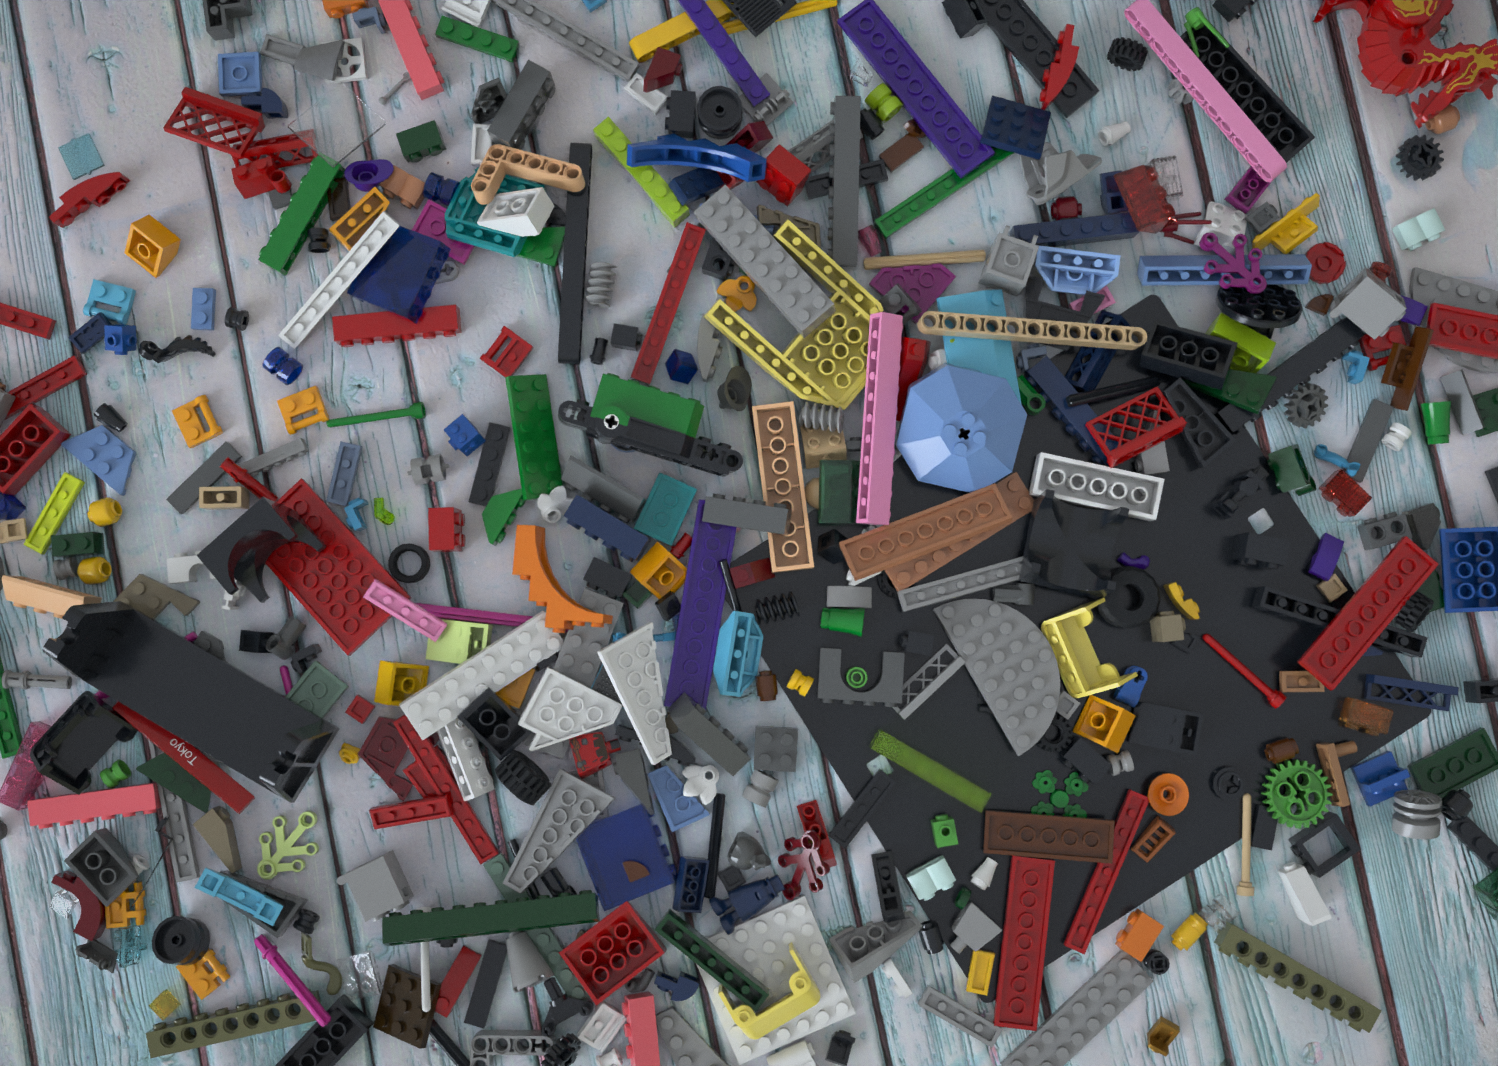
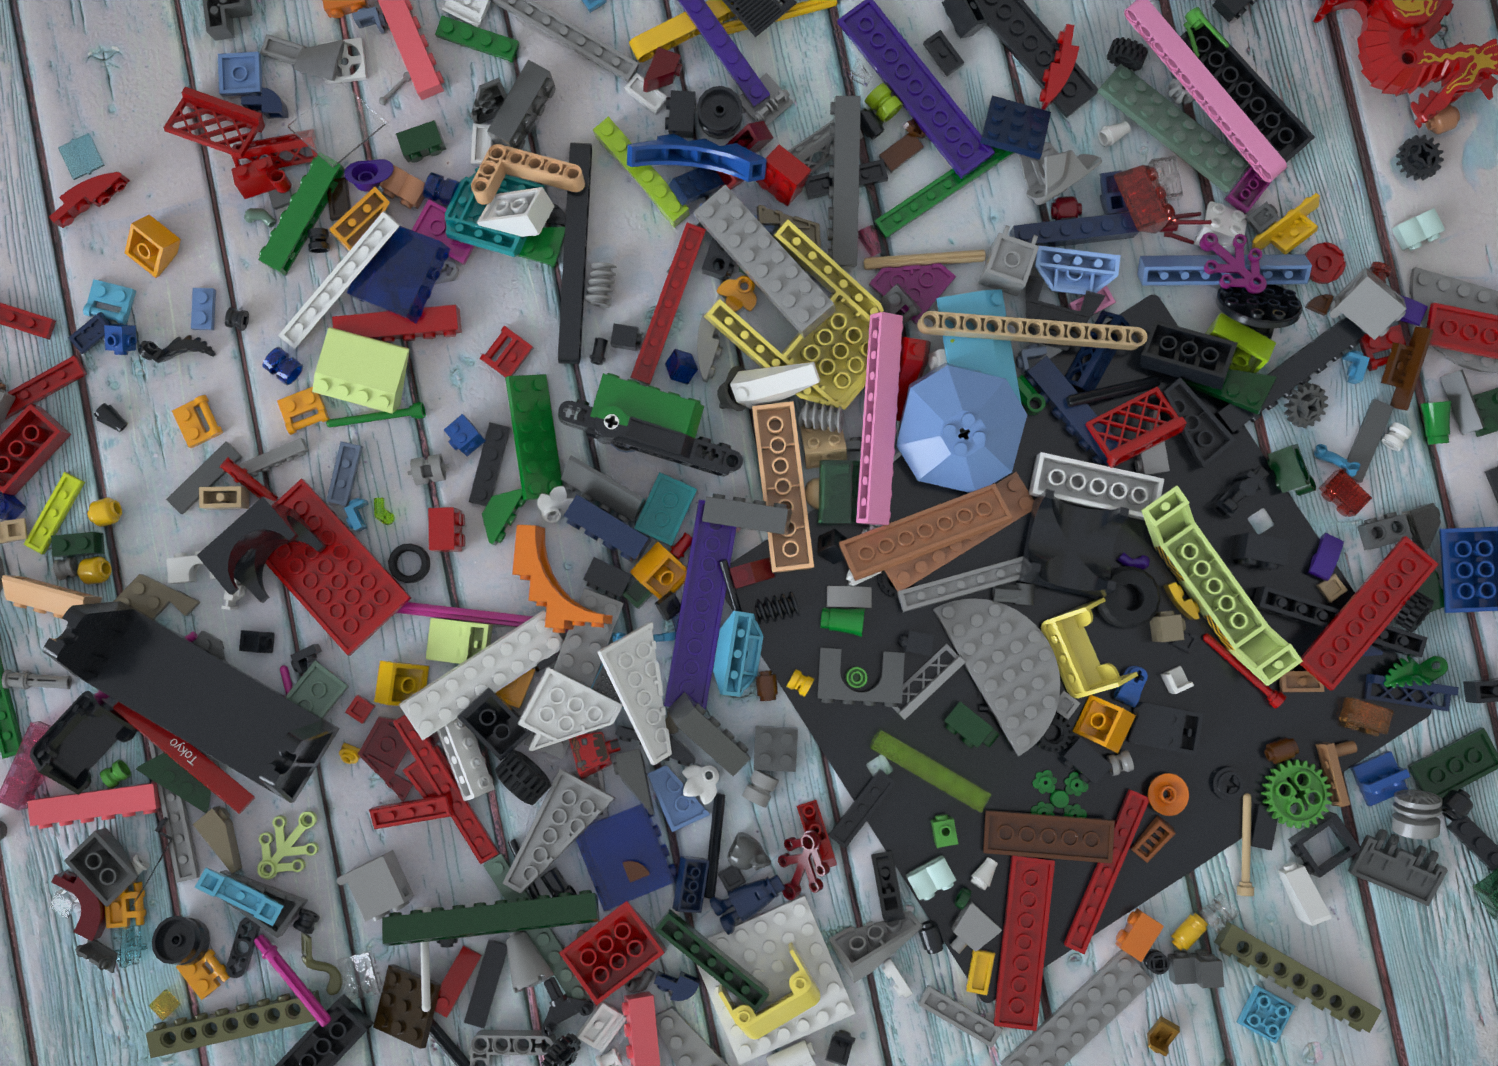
medium blue wing [61,425,136,496] -> none
dark grey piece [266,616,306,660] -> none
bright pink tile [363,578,447,642] -> none
none -> black beam [226,917,260,978]
none -> sand green arm [244,208,276,228]
none -> yellowish green slope [312,327,410,413]
none -> white wedge [730,362,820,409]
none -> black plate [923,30,964,76]
none -> dark green hinge [944,701,1000,749]
none -> sand green plate [1097,64,1249,193]
none -> yellowish green slope [1141,486,1303,686]
none -> white panel [1160,666,1194,694]
none -> dark grey brick [1168,949,1224,988]
none -> medium azure tile [1236,984,1295,1044]
none -> dark grey hinge [1348,829,1448,906]
none -> green plant [1384,656,1448,688]

